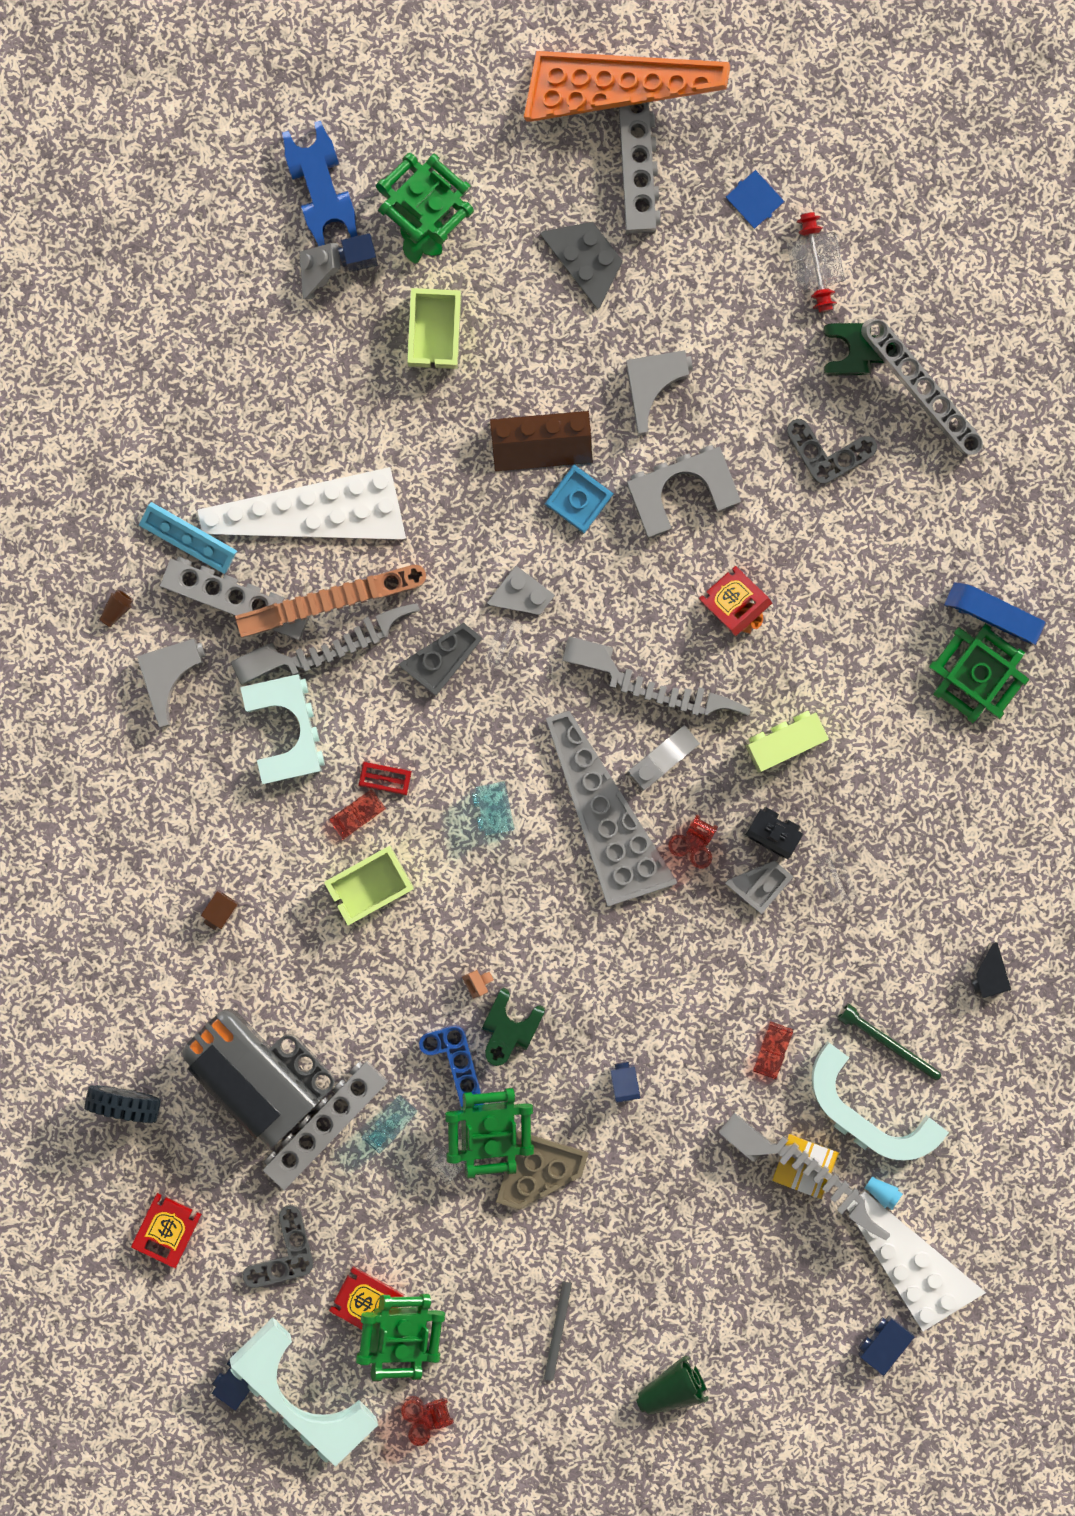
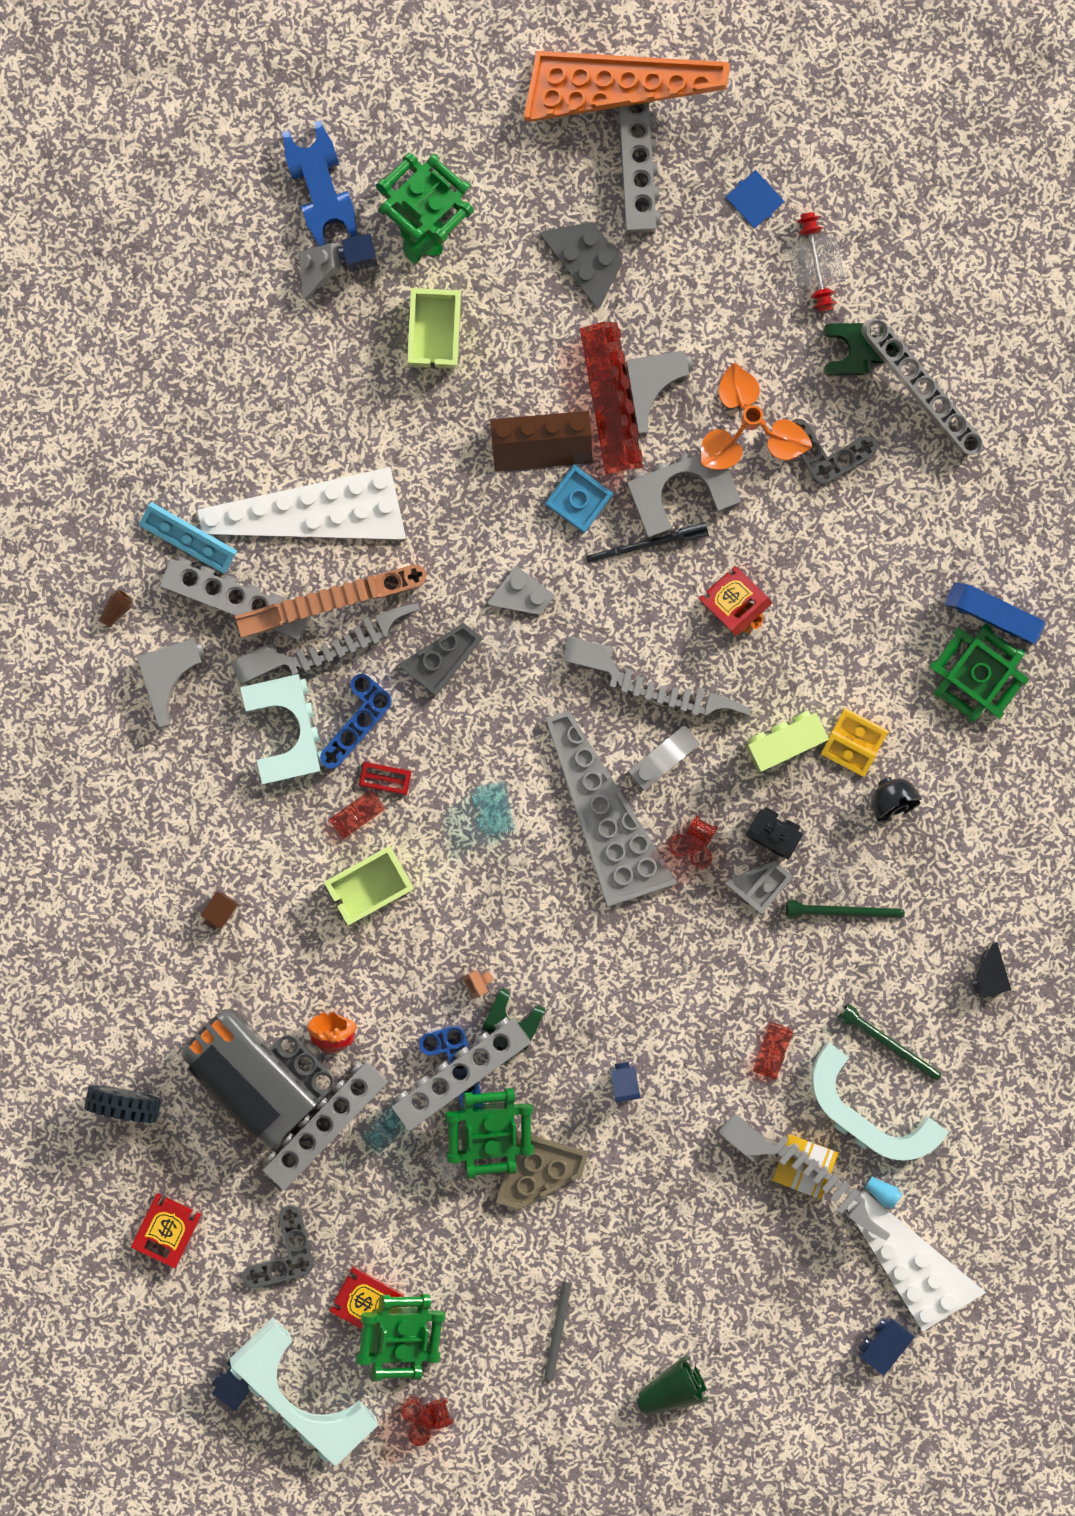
none -> orange hair [307,1012,357,1054]
none -> blue beam [320,674,392,769]
none -> light grey brick [392,1017,531,1131]
none -> clear red brick [579,322,643,475]
none -> black piece [586,522,709,562]
none -> orange plant [701,363,812,470]
none -> dark green piece [786,899,905,919]
none -> yellow slope [821,708,888,777]
none -> black cylinder [871,777,922,823]

